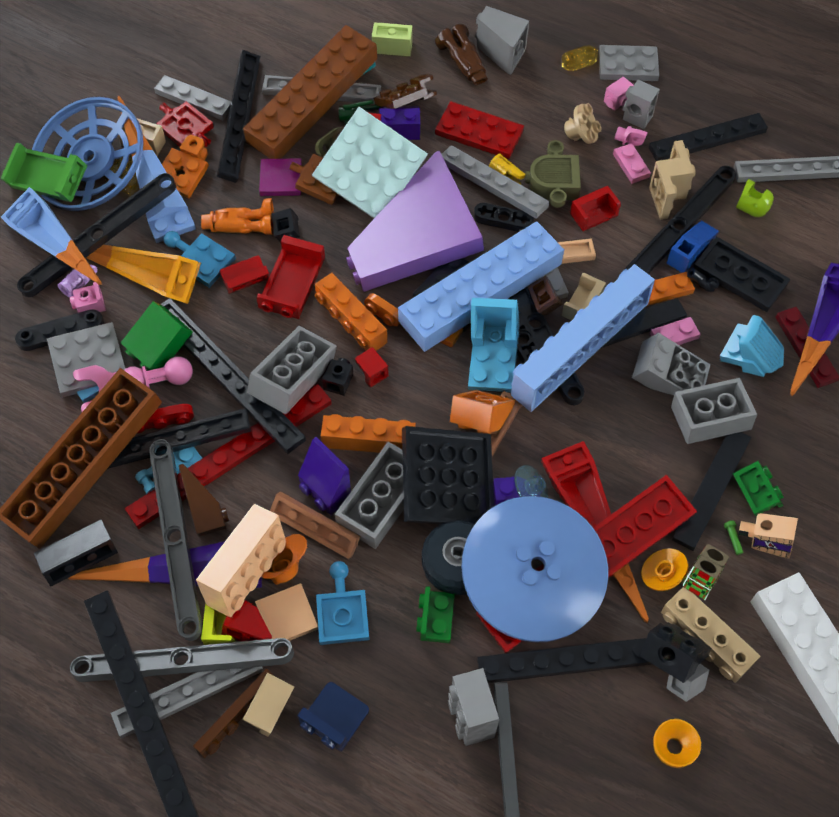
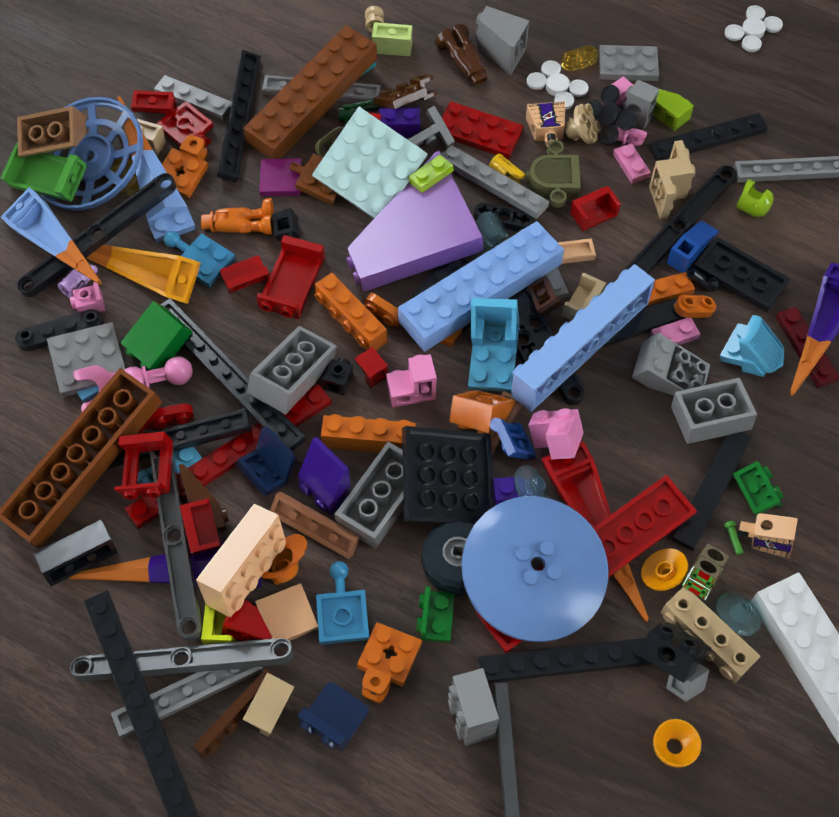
none -> medium nougat slope [17,106,86,158]
none -> red panel [114,431,173,500]
none -> red panel [131,90,177,114]
none -> red panel [179,498,221,555]
none -> dark blue bracket [236,426,295,497]
none -> orange plate [357,622,422,703]
none -> tan wheel [365,6,384,33]
none -> bright pink brick [386,354,437,408]
none -> light grey bracket [408,105,455,149]
none -> lime plate [408,155,454,193]
none -> clear light blue brick [475,211,509,247]
none -> blue plate [490,418,537,460]
none -> light nougat torso [526,101,565,147]
none -> white piece [527,60,589,110]
none -> bright pink brick [528,408,584,459]
none -> black piece [588,85,637,146]
none -> lime slope [633,84,694,132]
none -> orange plate [674,295,716,318]
none -> clear light blue dish [716,592,761,636]
none -> white piece [724,5,783,52]

